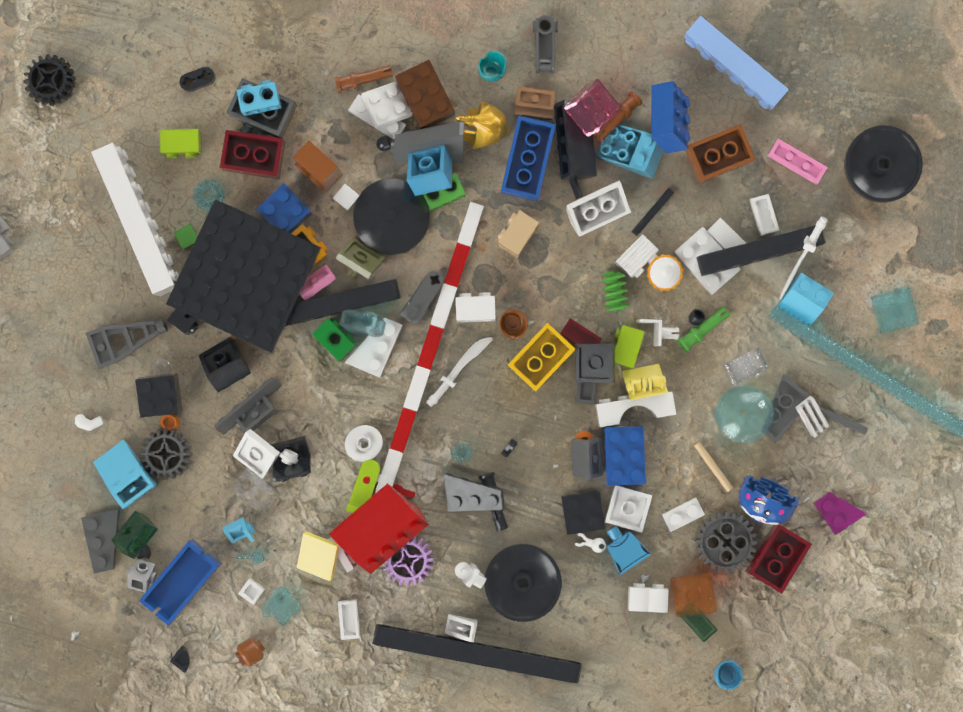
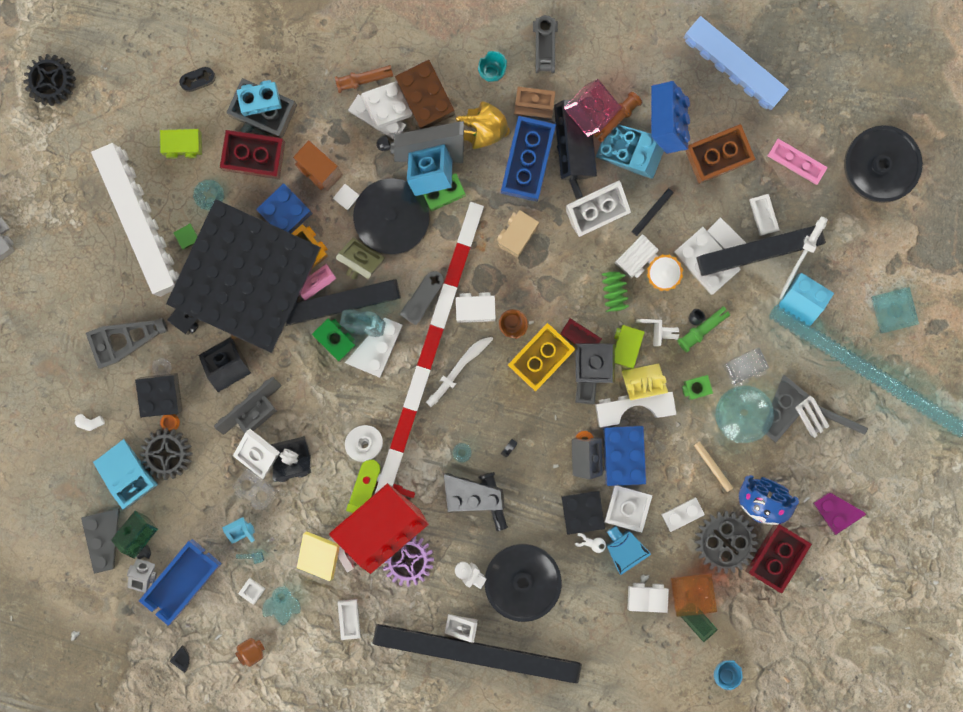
none -> bright green brick [682,375,713,400]

